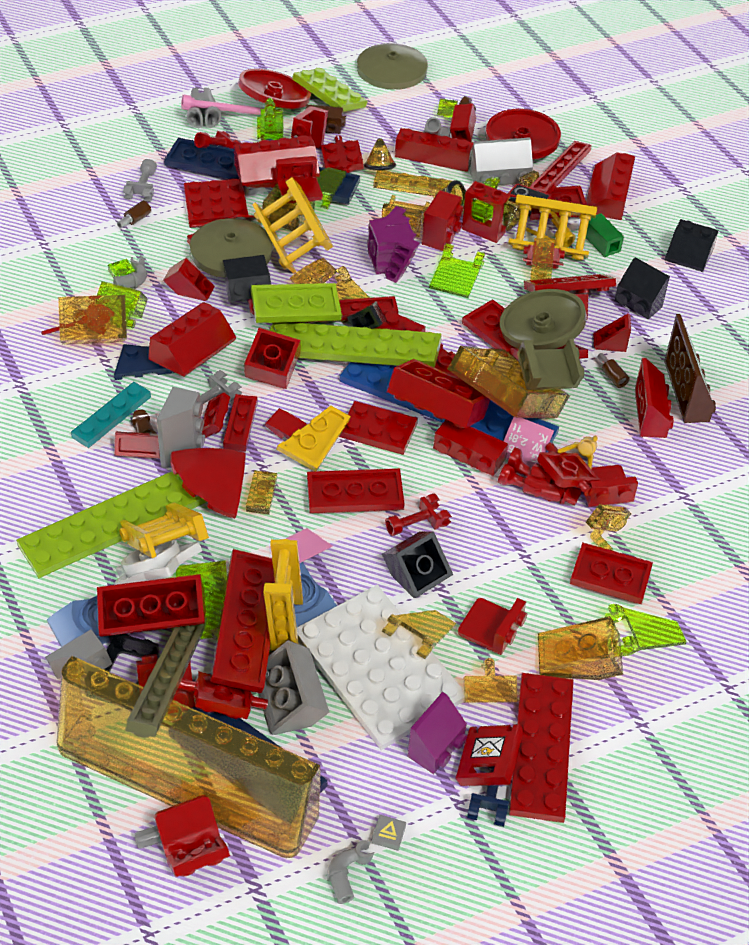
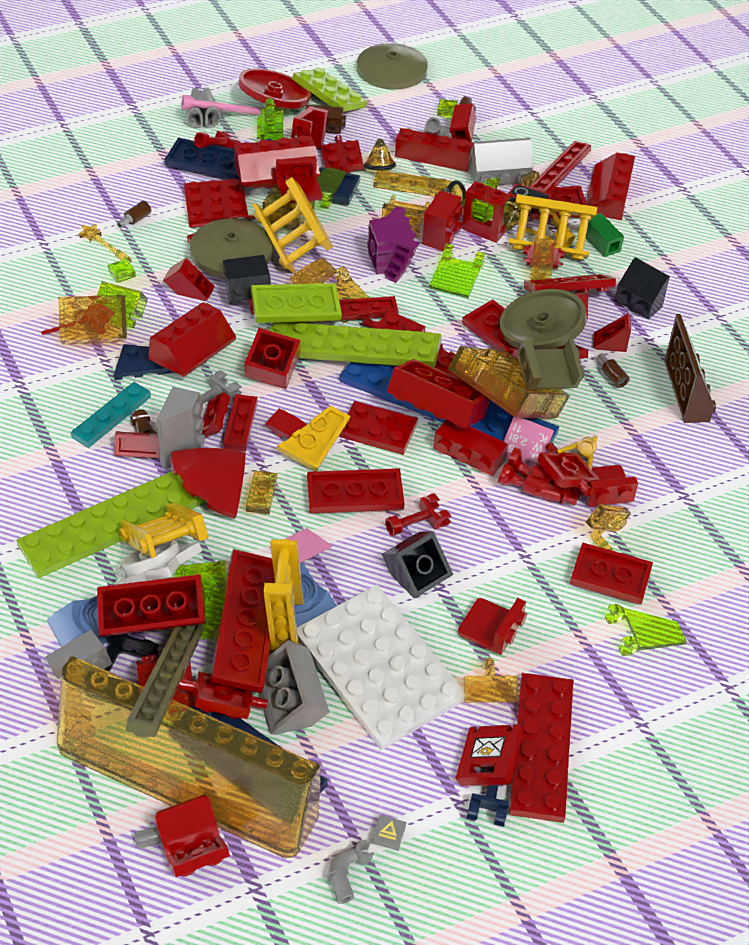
light grey piece [113,256,147,290] -> none
light grey bar [123,159,157,202] -> none
black slope [347,302,386,329] -> none
clear yellow flag [382,610,456,659] -> none
magenta slope [407,692,467,774] -> none
red dish [485,108,561,159] -> none
clear yellow slope [538,616,623,680] -> none
red slope [634,358,674,438] -> none
black slope [665,219,719,272] -> none
none -> clear yellow piece [78,224,132,265]

